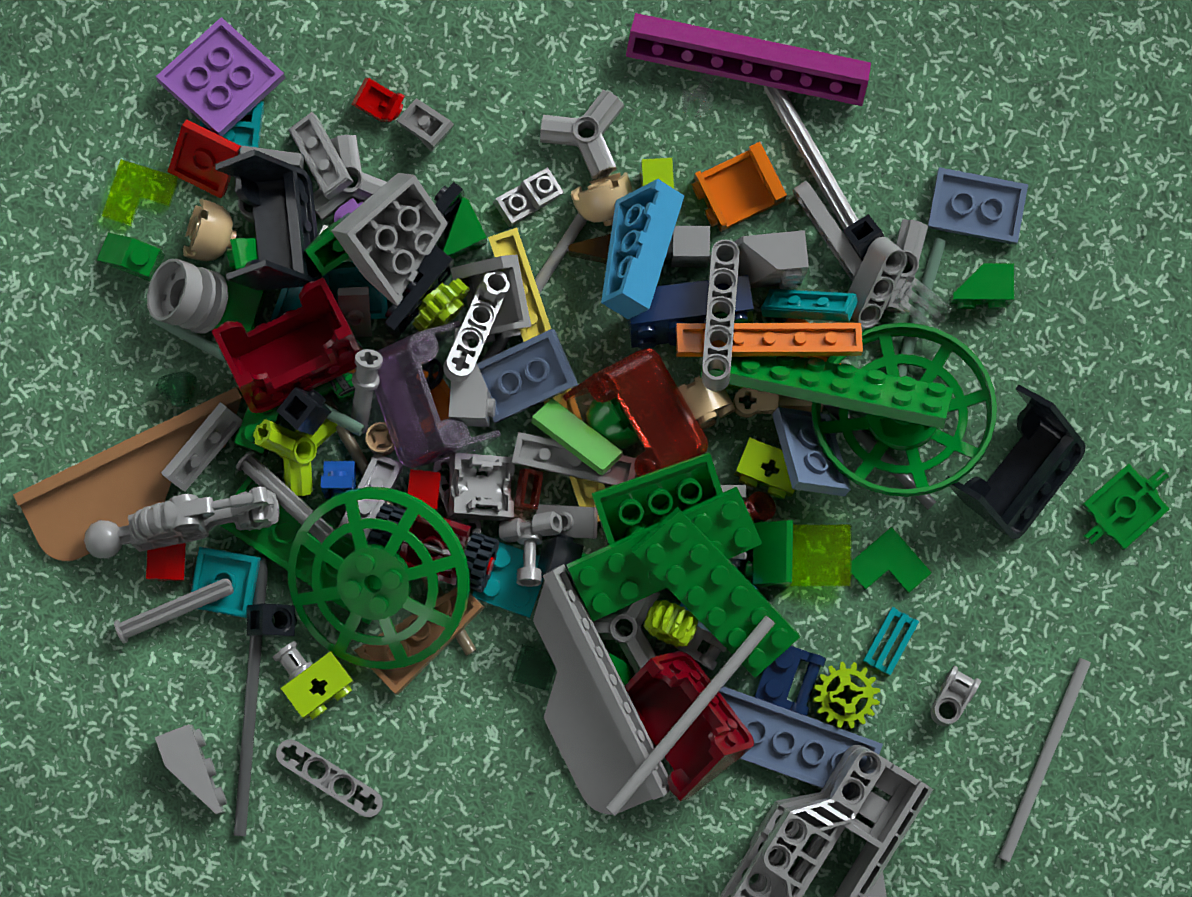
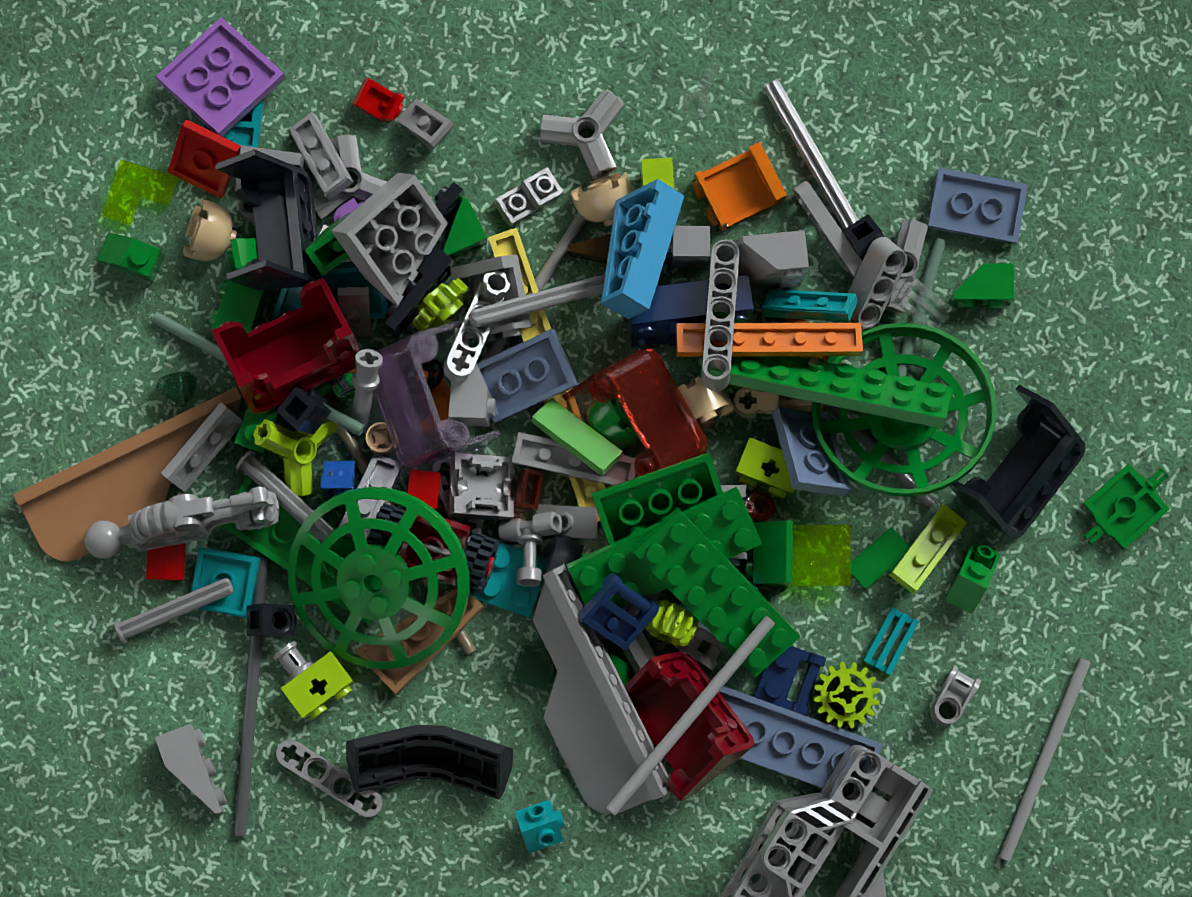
light grey wheel [147,259,228,333] -> none
magenta brick [626,13,871,106] -> none
none -> black piece [346,725,513,800]
none -> light grey axle [468,274,605,328]
none -> teal brick [515,799,566,853]
none -> dark blue plate [578,573,659,650]
none -> lime plate [889,504,967,594]
none -> green slope [945,540,1000,614]

